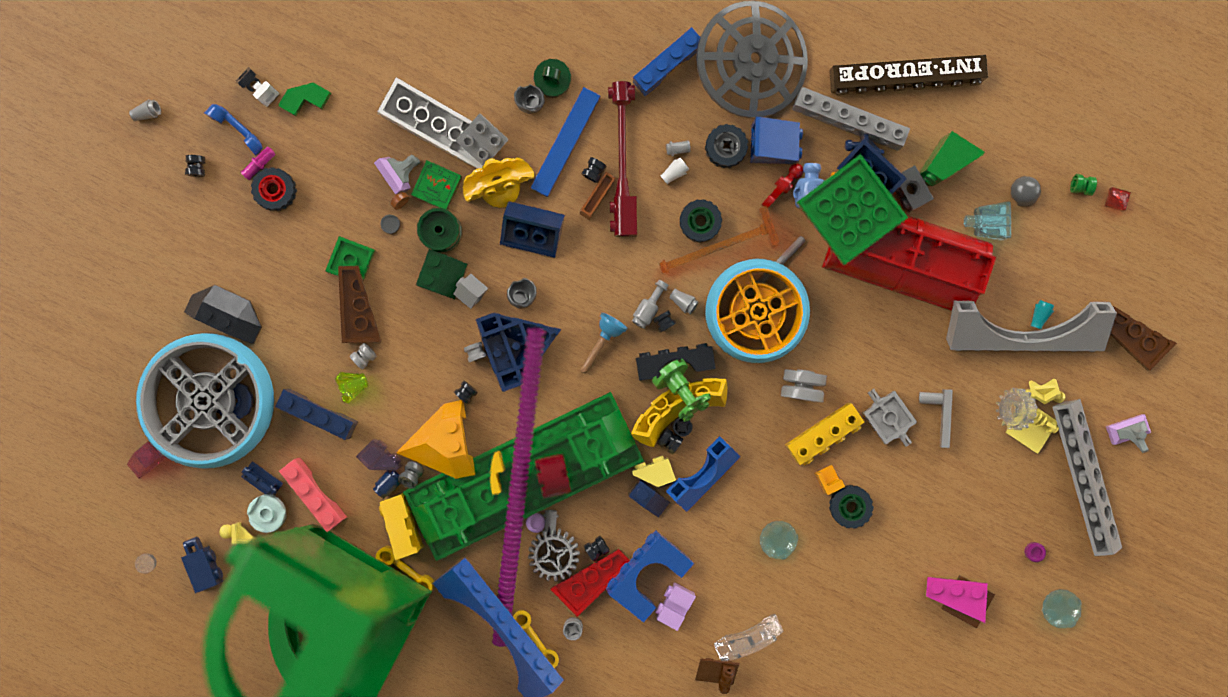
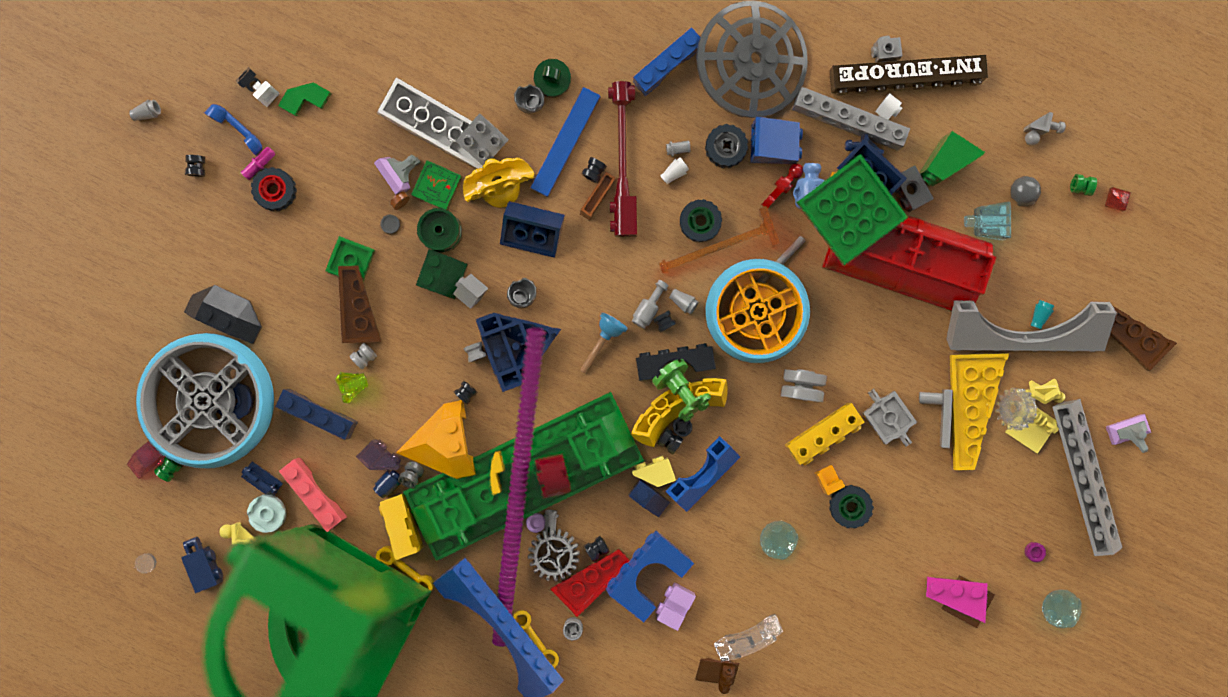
none -> green wheel [154,457,182,482]
none -> light grey brick [871,36,902,62]
none -> white plate [875,93,902,120]
none -> yellow wing [950,354,1009,470]
none -> light grey piece [1024,112,1066,146]

